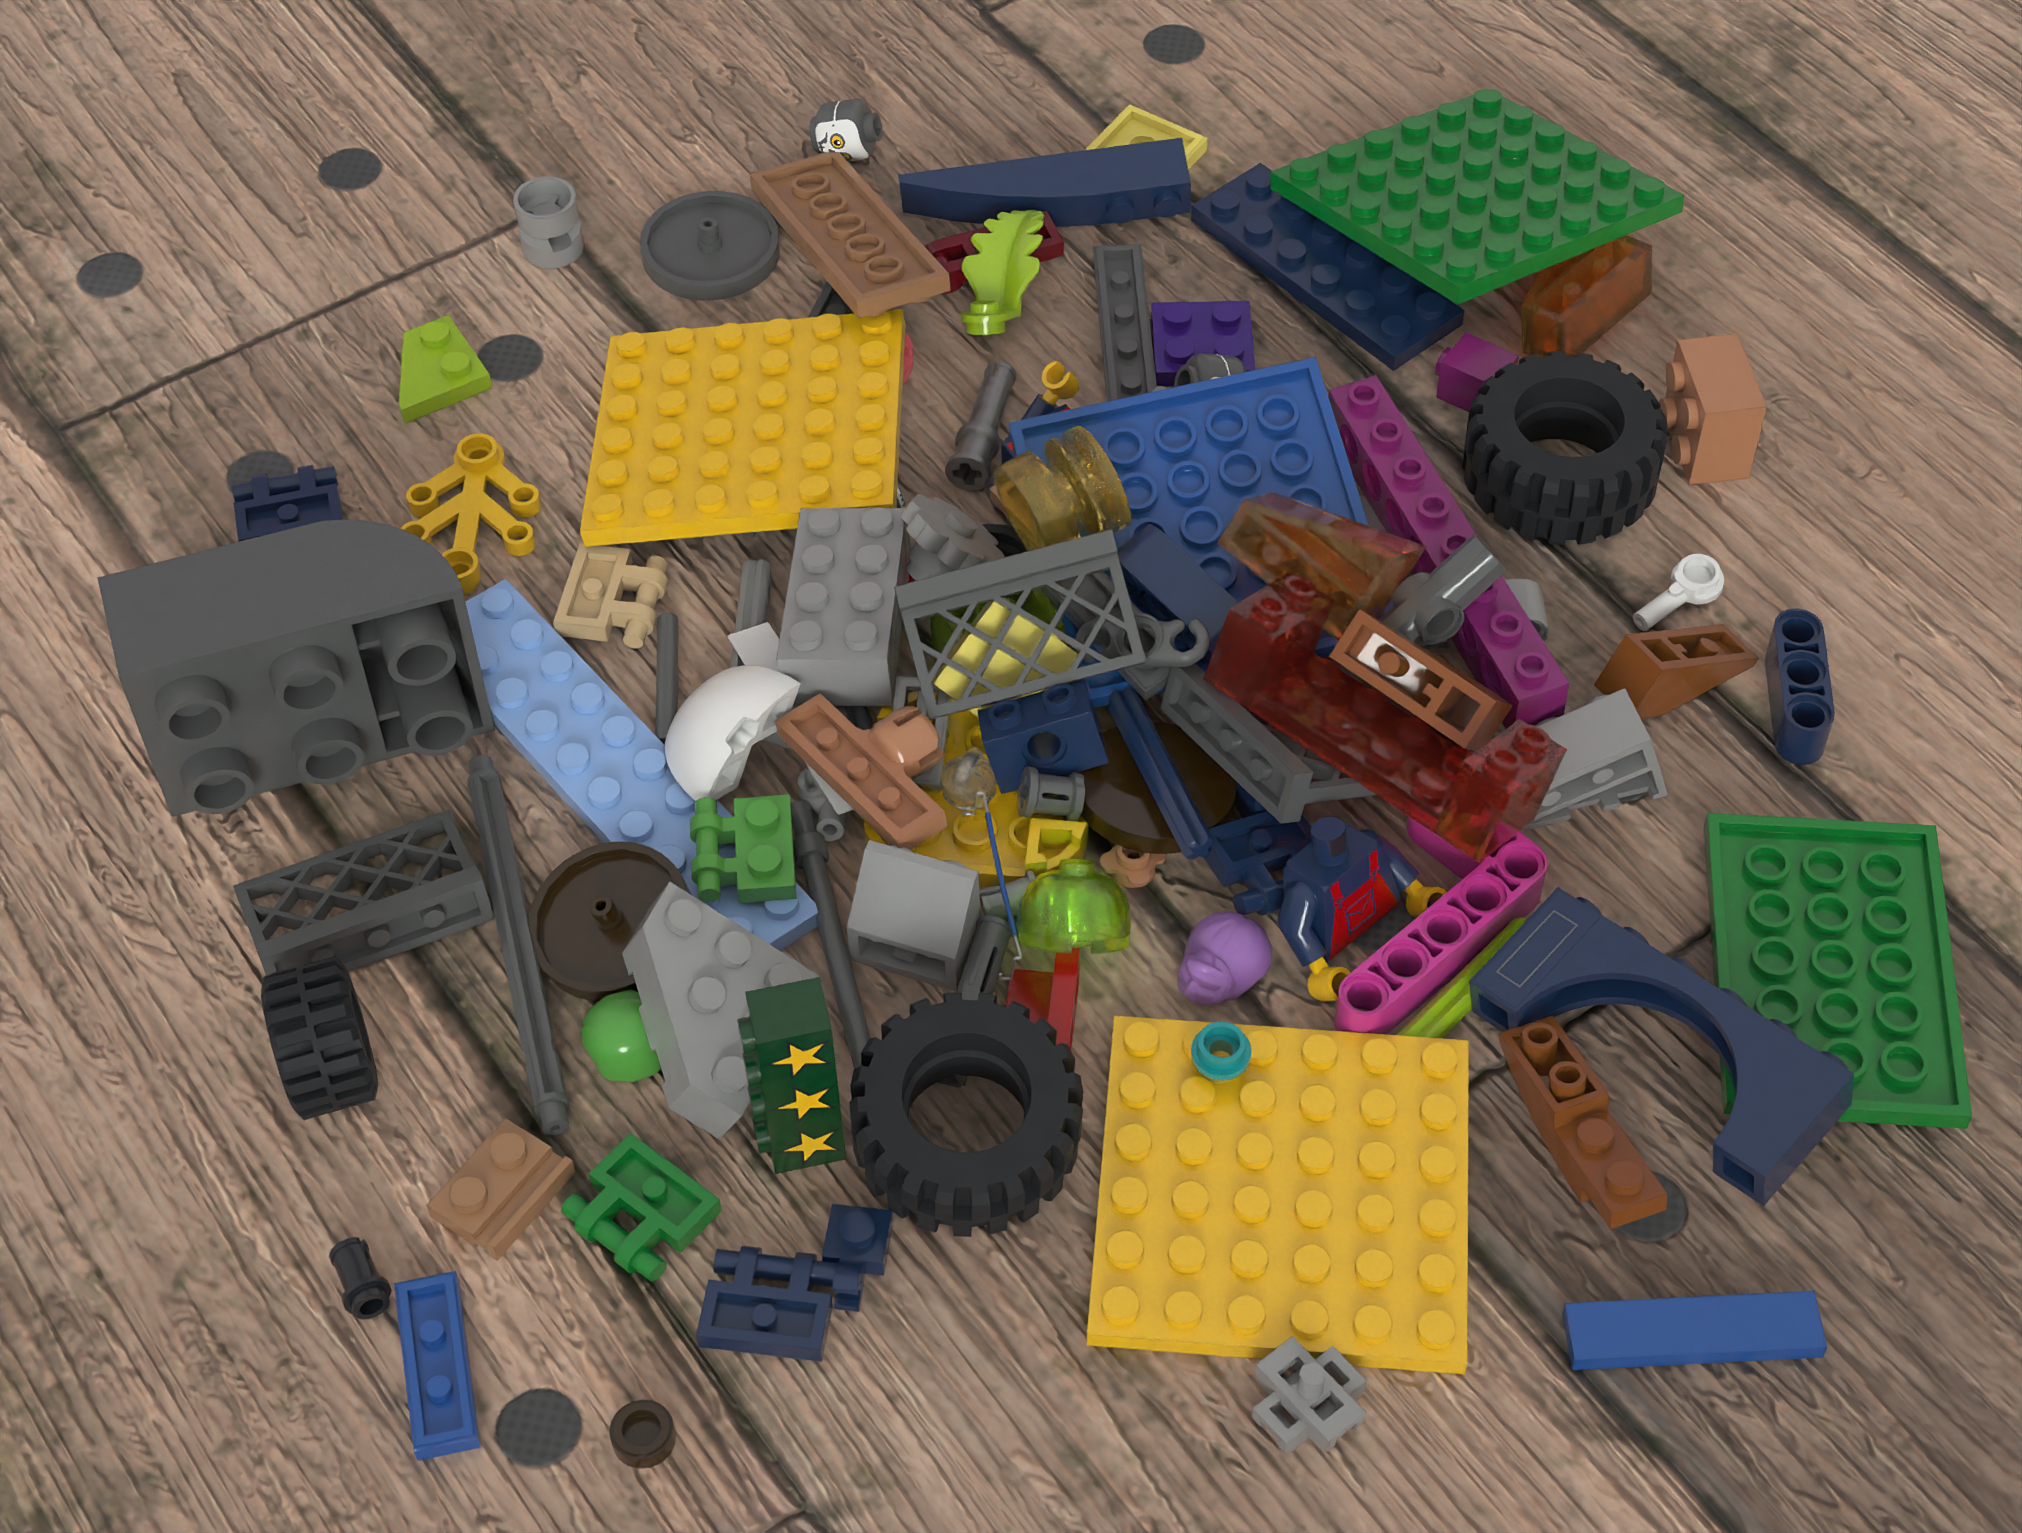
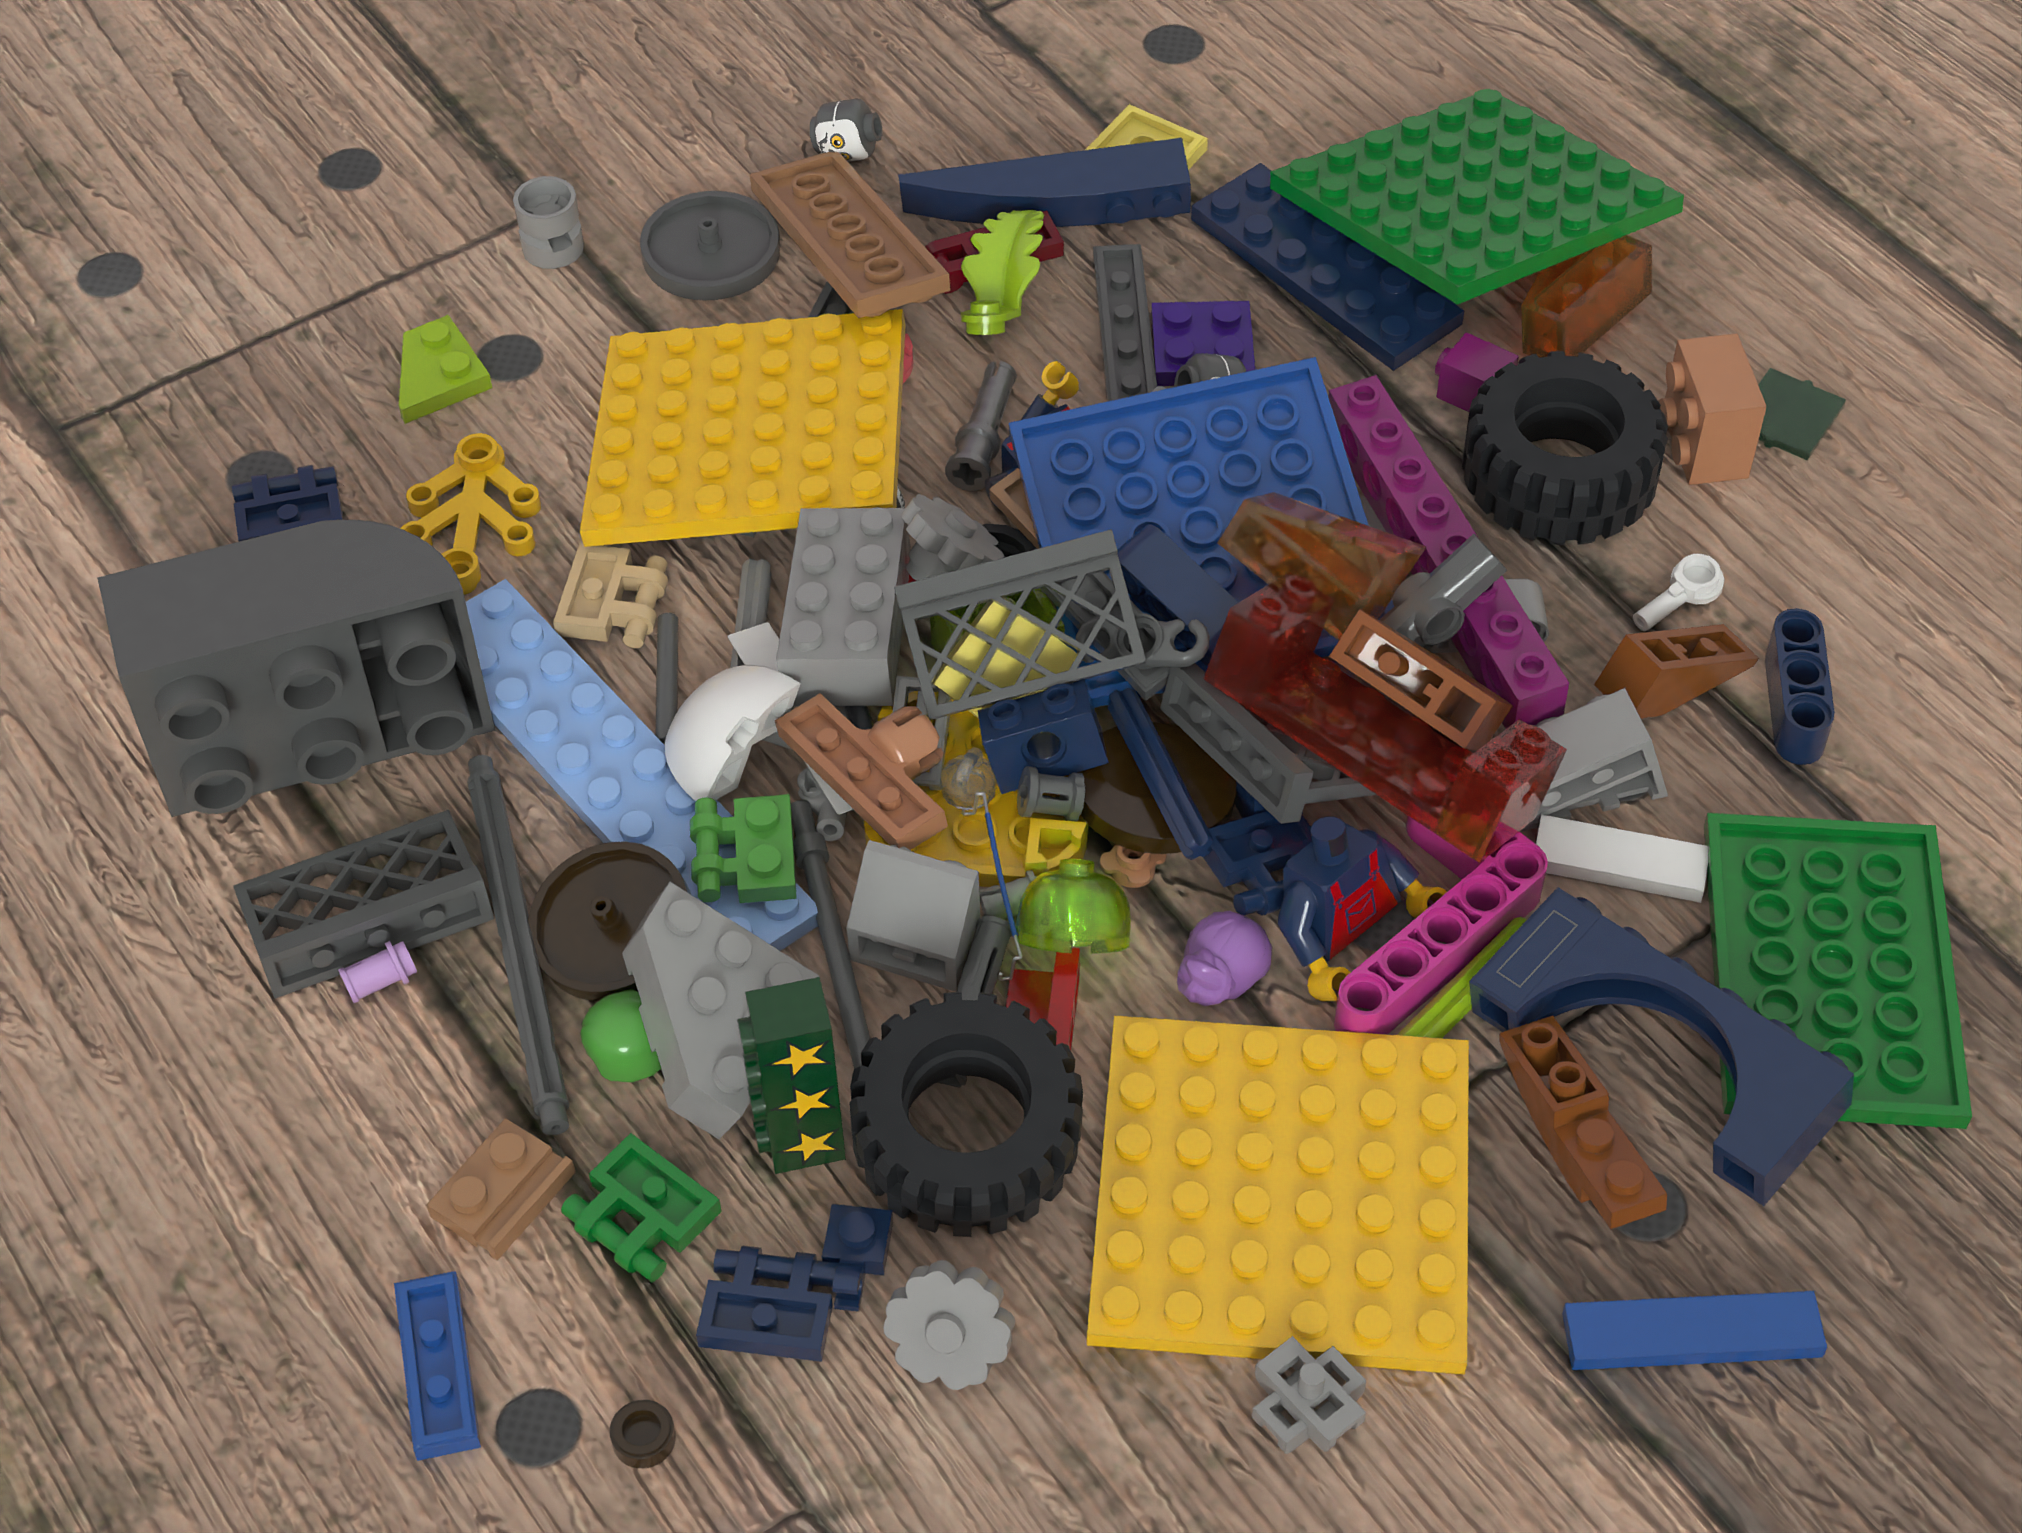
black tyre [261,956,378,1120] -> none
black pin [329,1237,392,1319] -> none
clear yellow wheel [994,425,1131,551] -> none
teal plate [1191,1021,1251,1080] -> none
none -> lavender pin [338,941,417,1003]
none -> light grey plant [883,1260,1015,1390]
none -> white tile [1536,814,1708,903]
none -> clear green piece [1758,368,1846,461]

